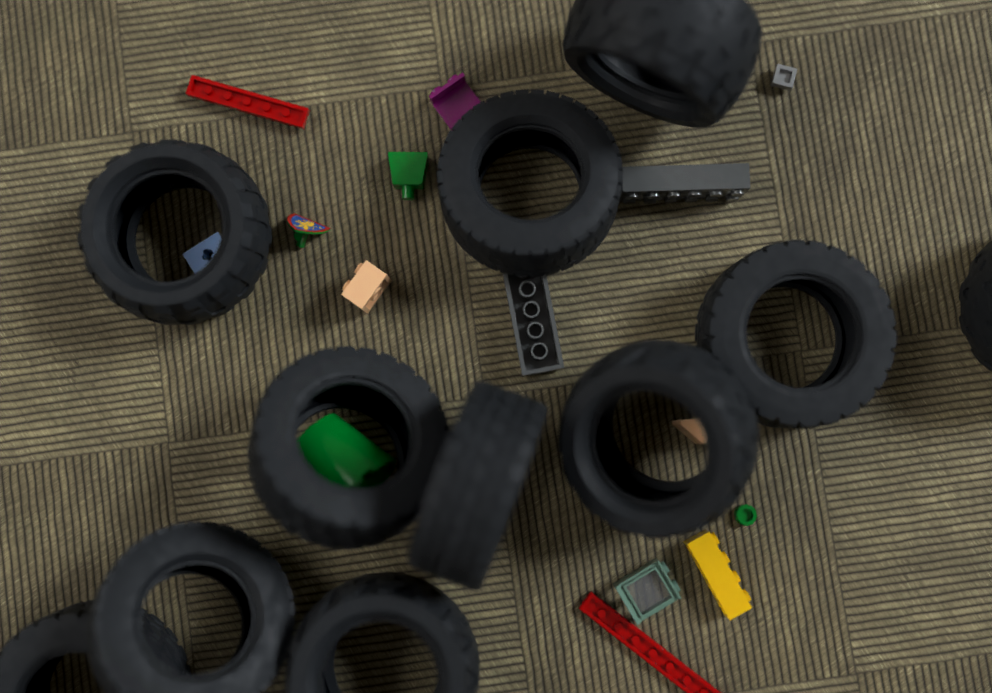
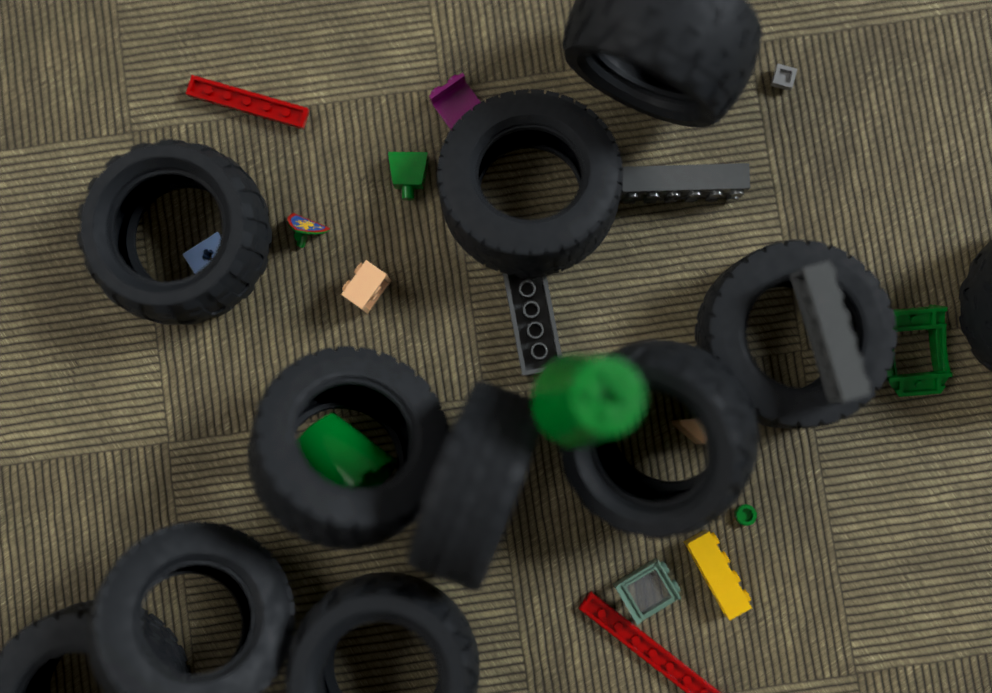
none -> green cone [531,352,645,449]
none -> dark grey brick [790,261,871,403]
none -> green wedge [886,304,952,397]

